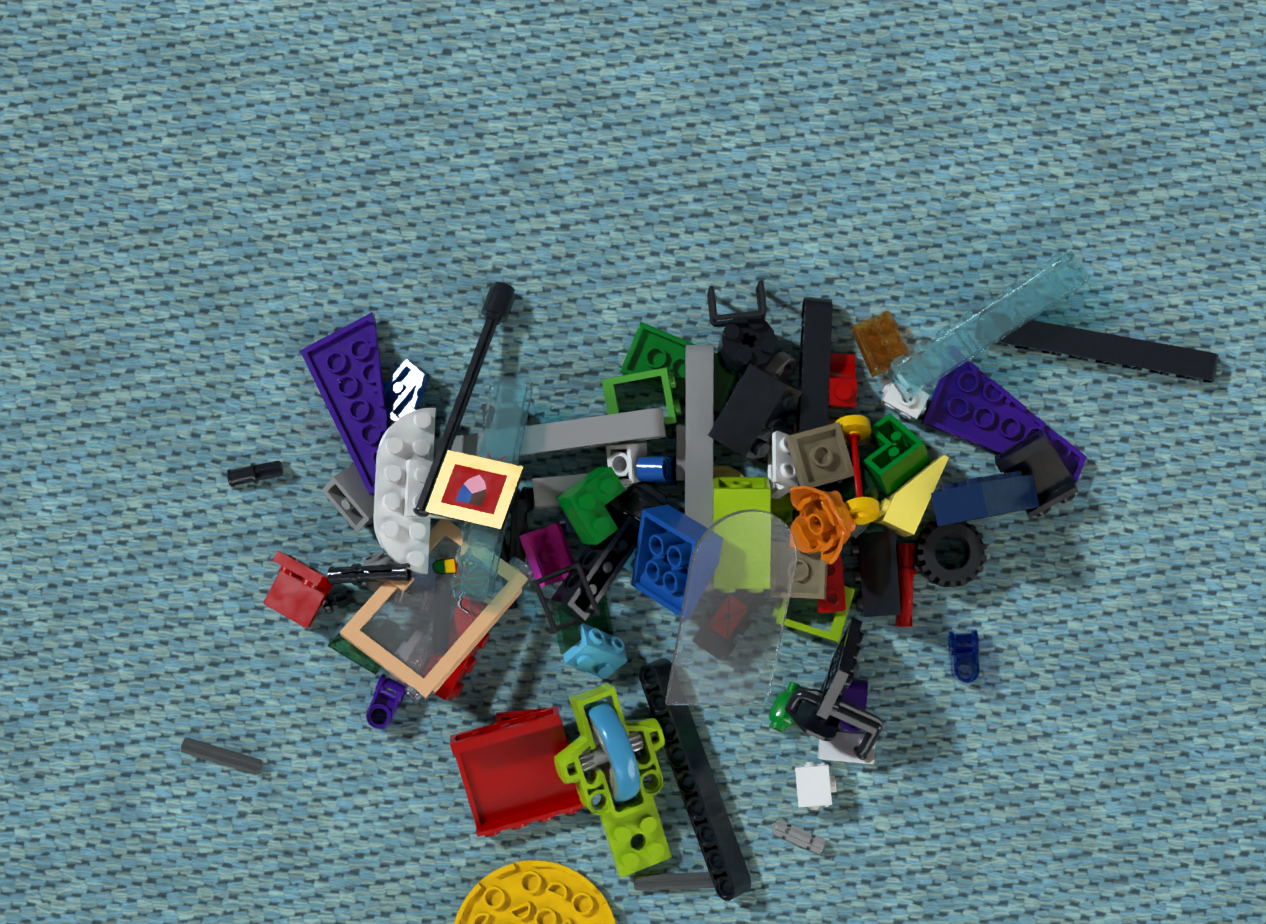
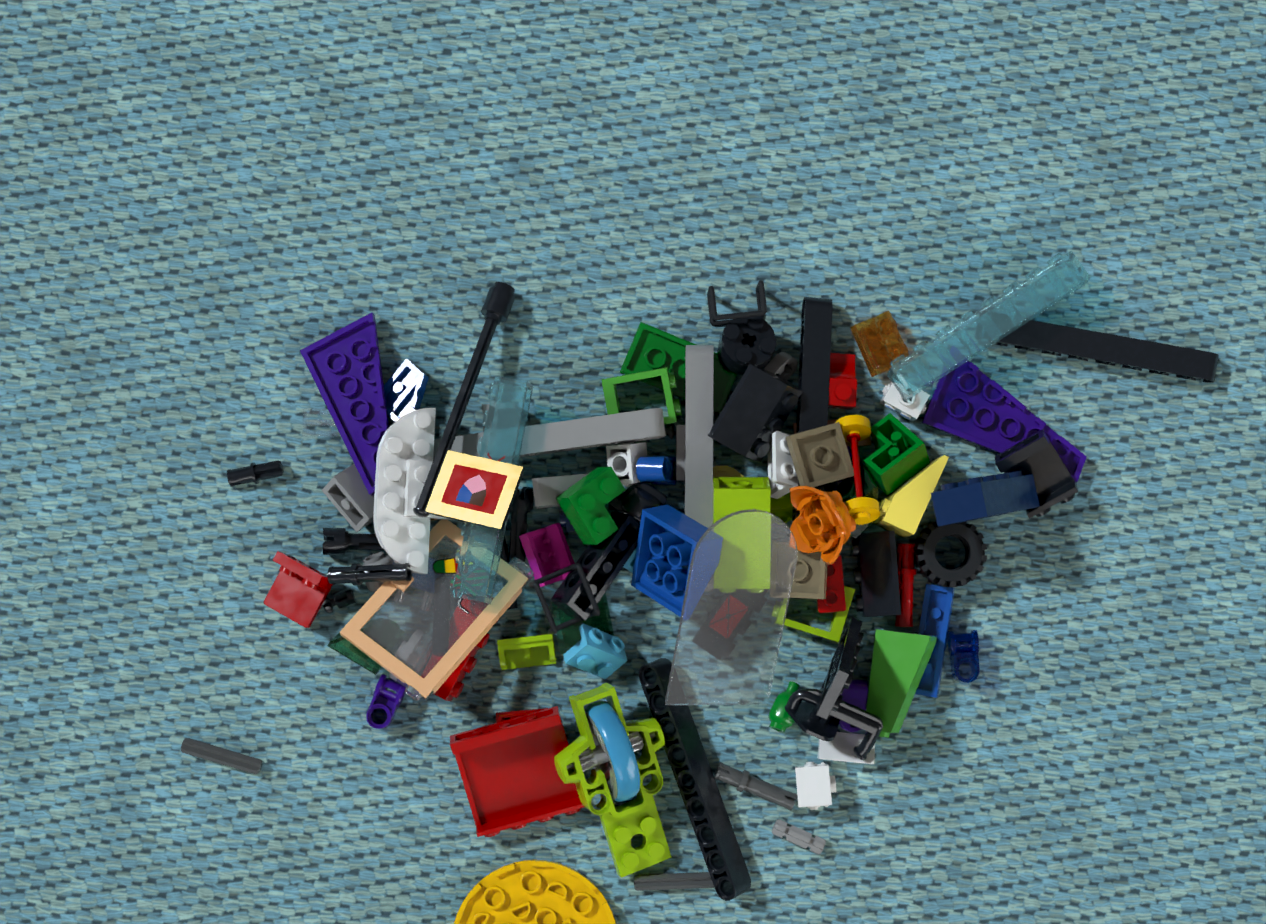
none -> black piece [323,528,384,555]
none -> lime hinge [497,634,557,670]
none -> dark grey pin [714,762,797,811]
none -> bright green slope [866,629,937,738]
none -> blue plate [915,584,955,698]

